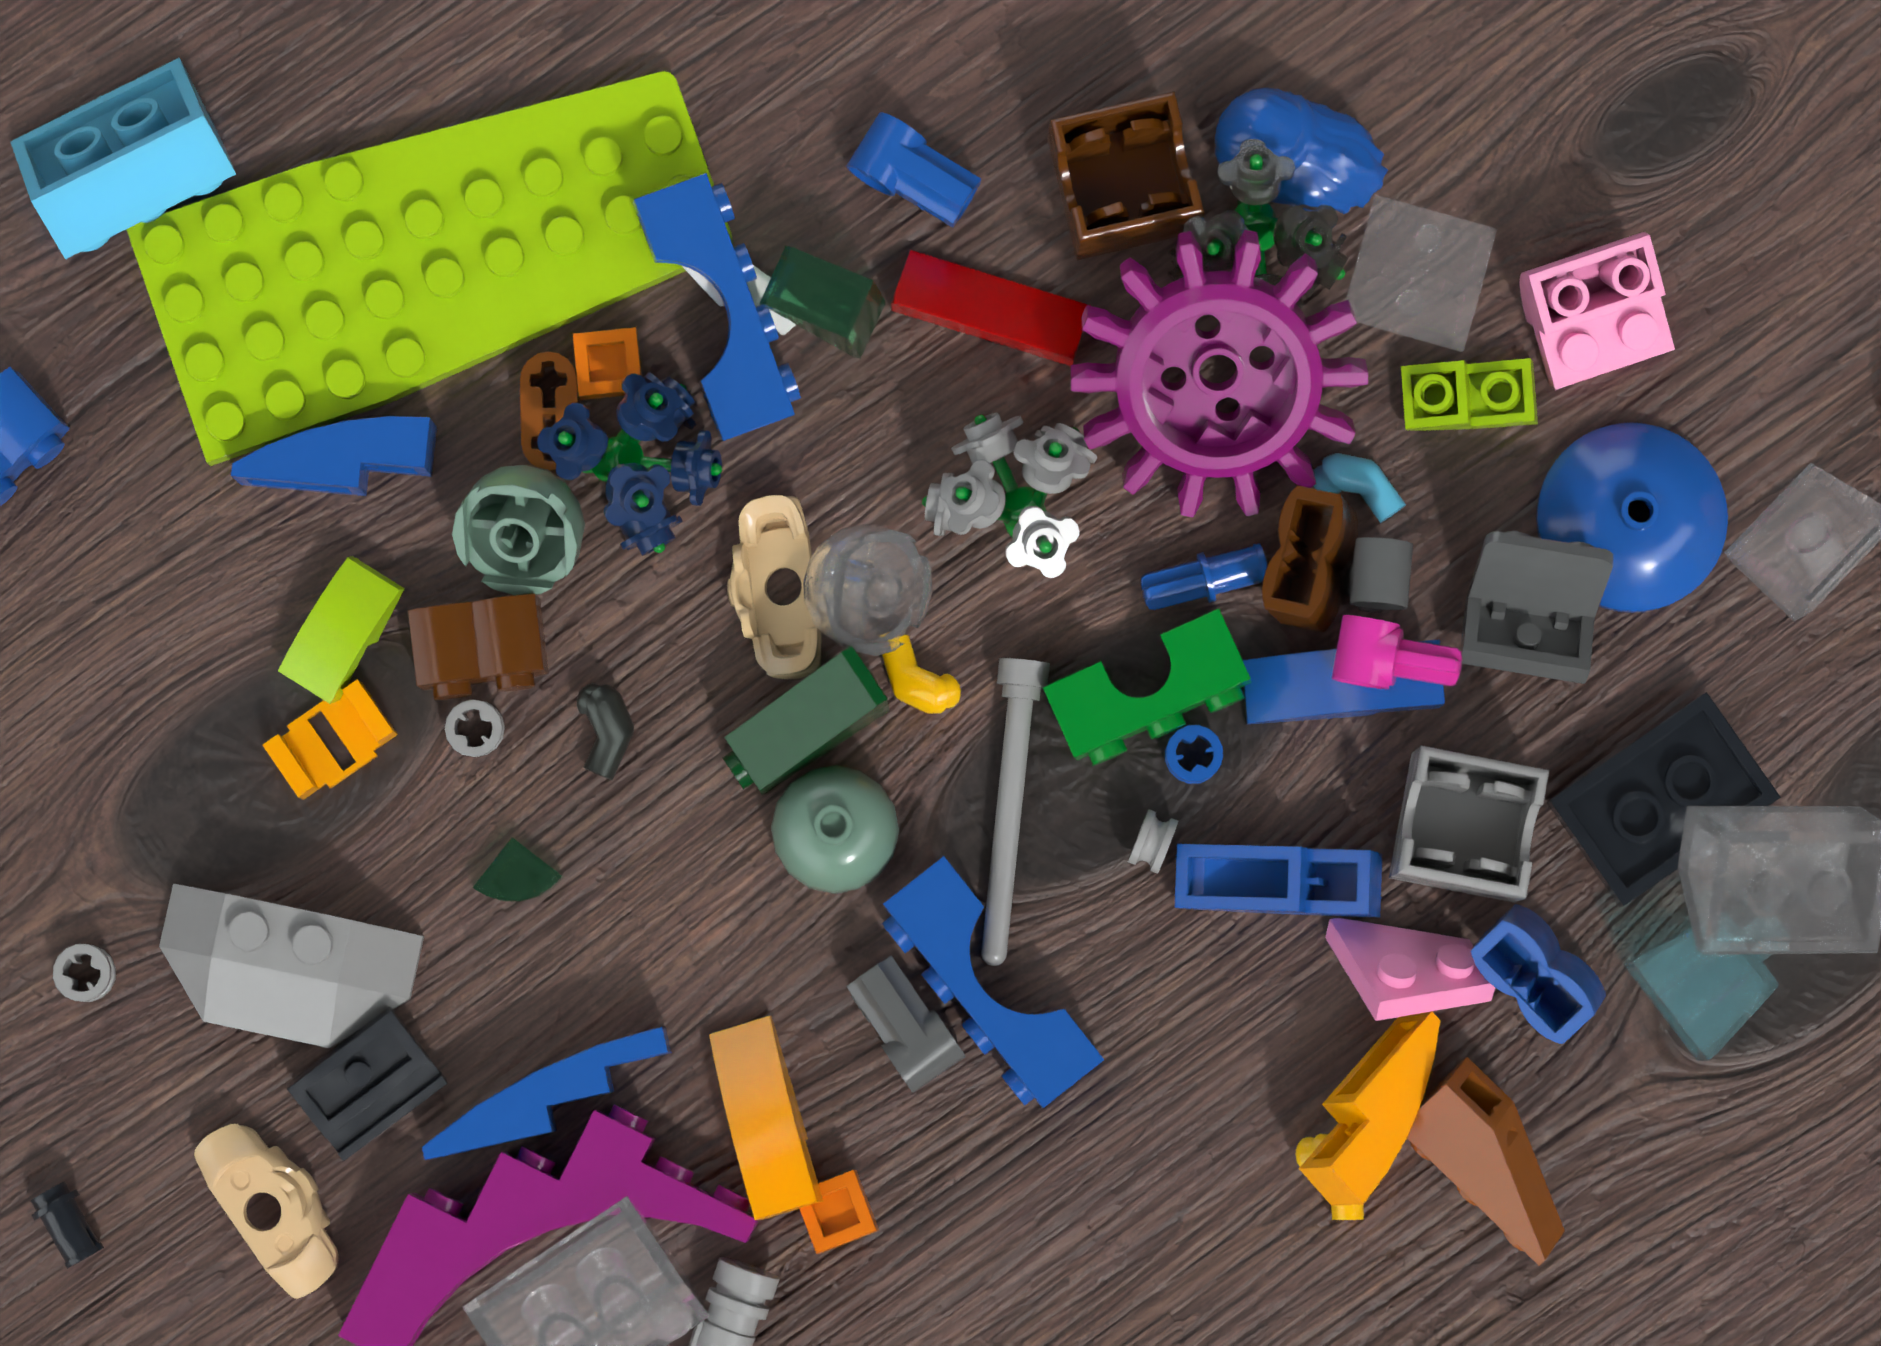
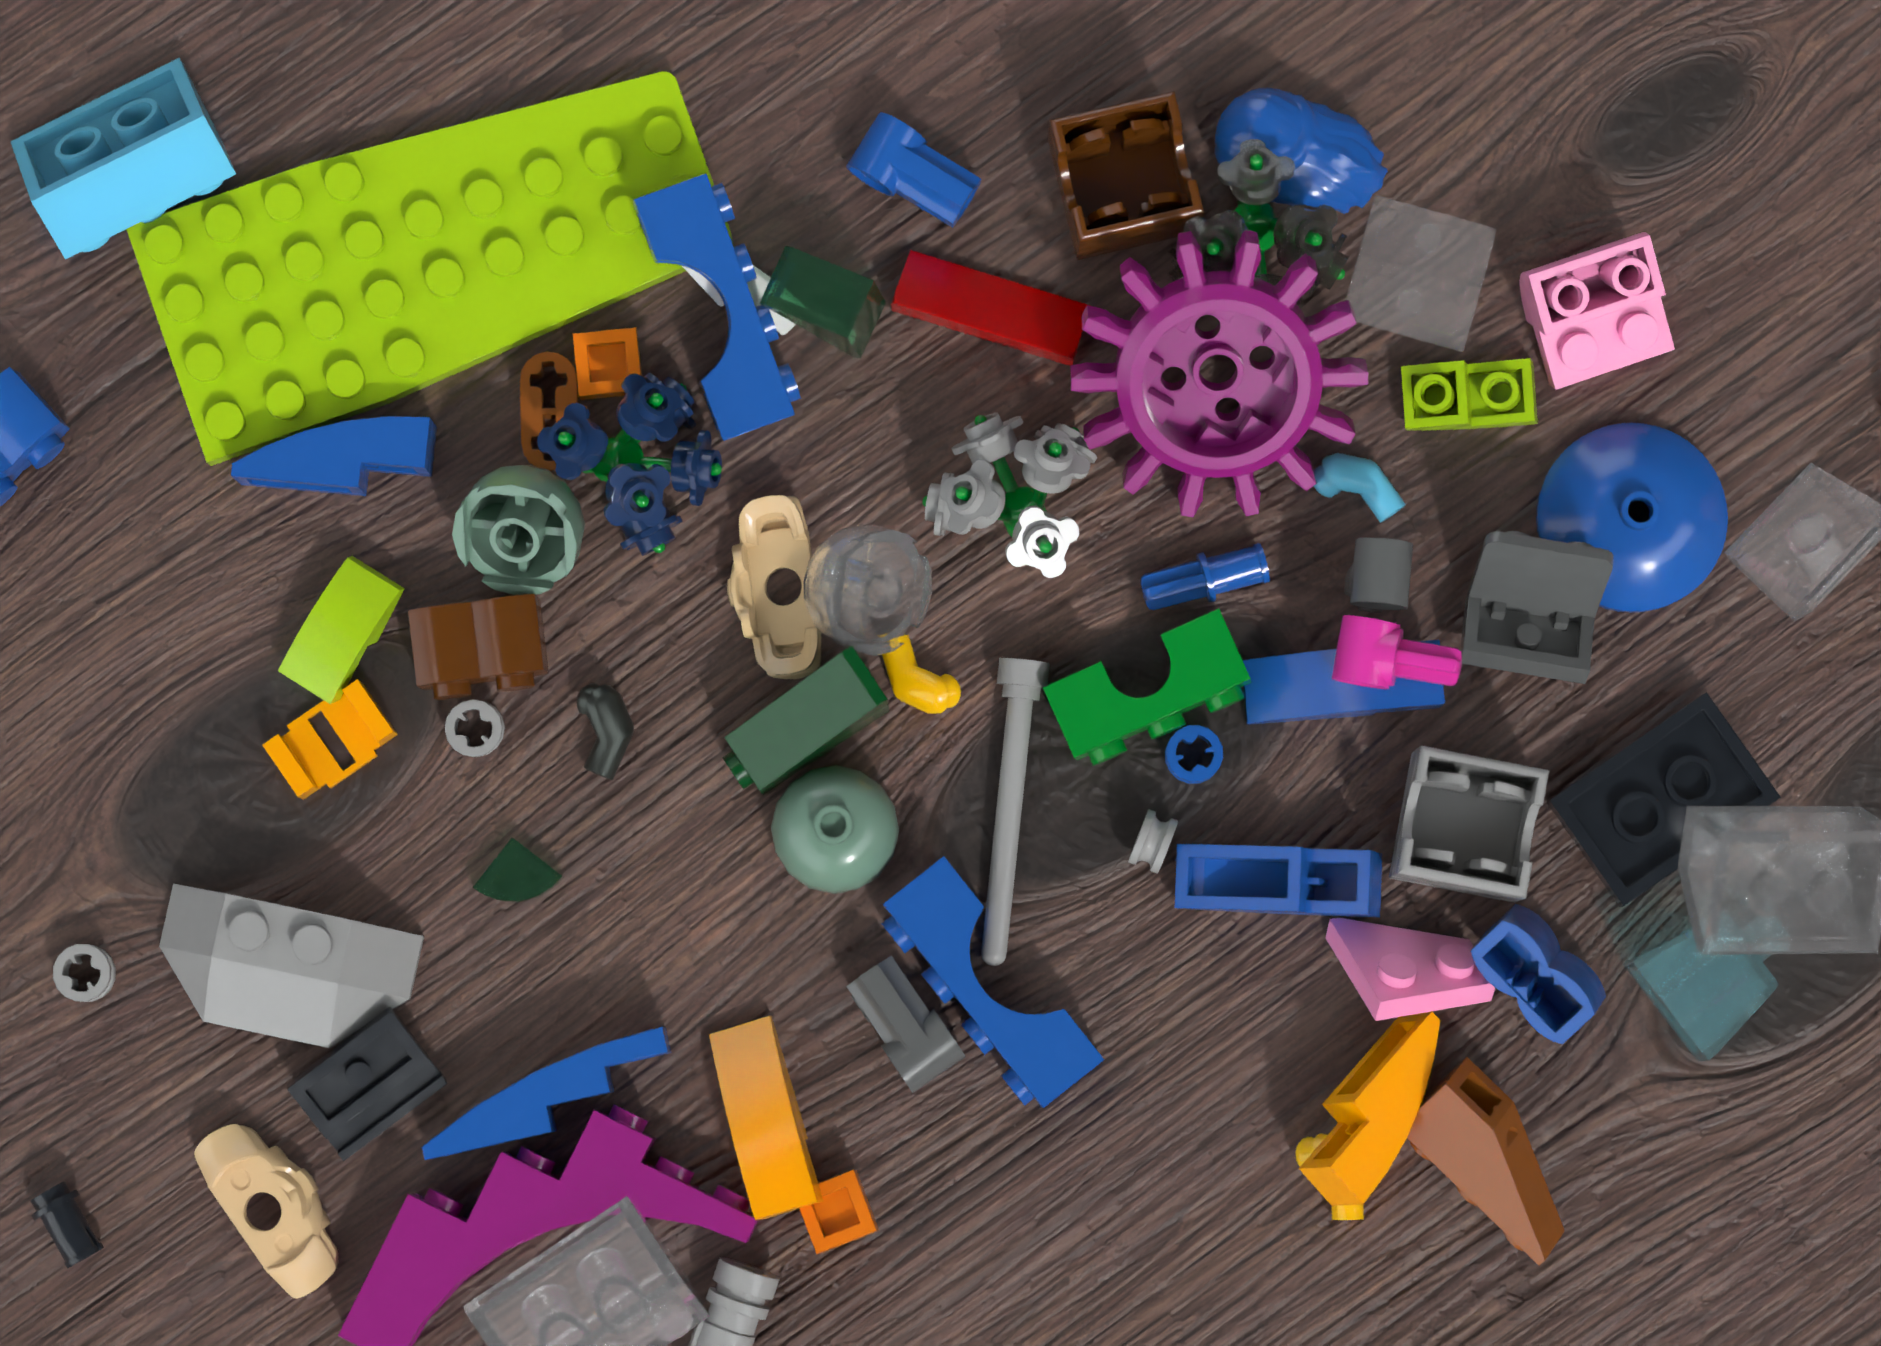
reddish brown brick [1262,485,1358,633] -> none

